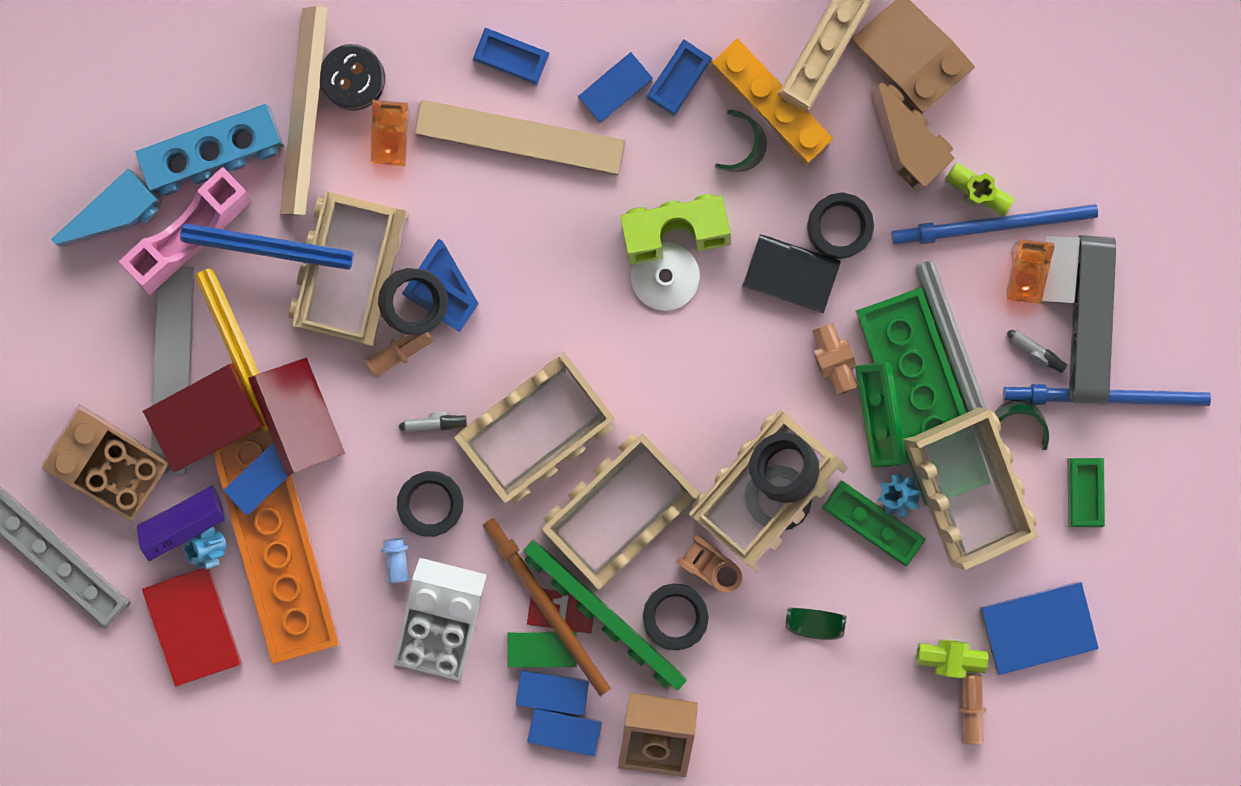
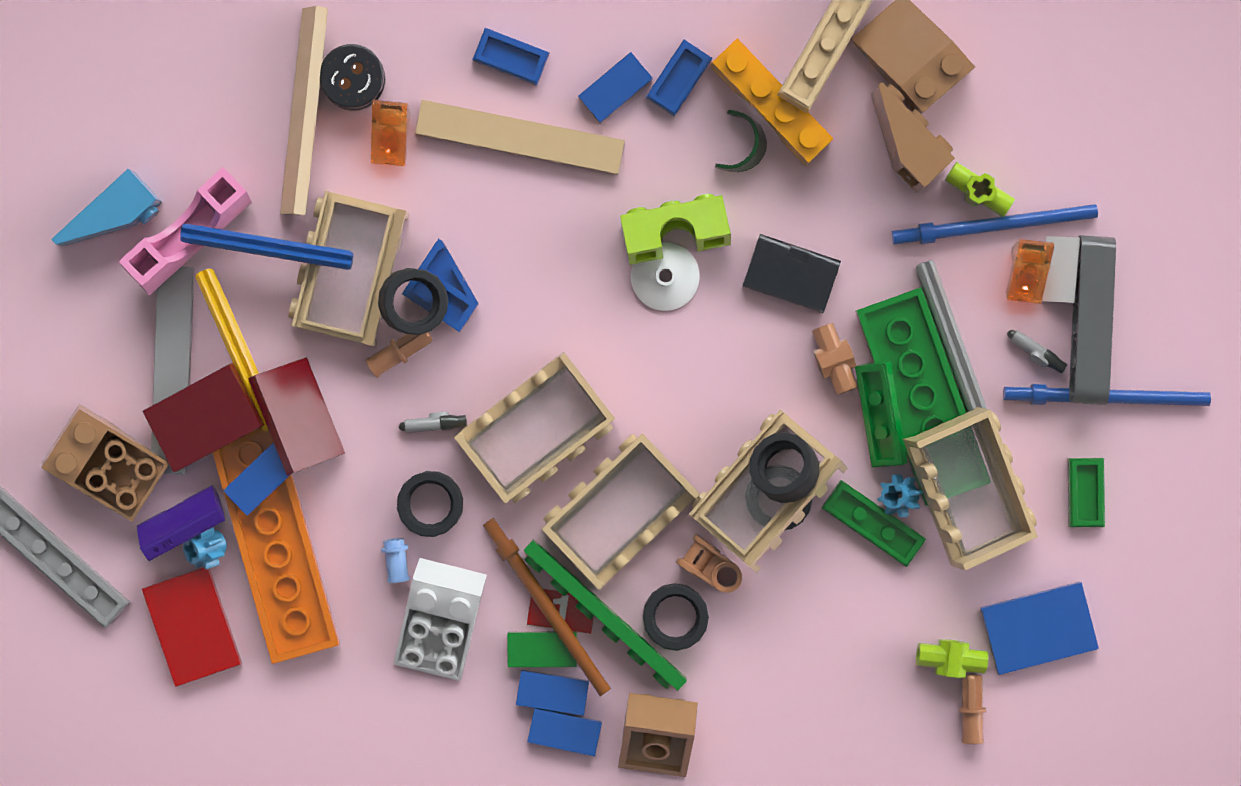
dark azure brick [135,103,284,196] -> none
dark green helmet [785,607,847,640] -> none
black tyre [807,192,875,259] -> none
dark green helmet [994,401,1049,450] -> none

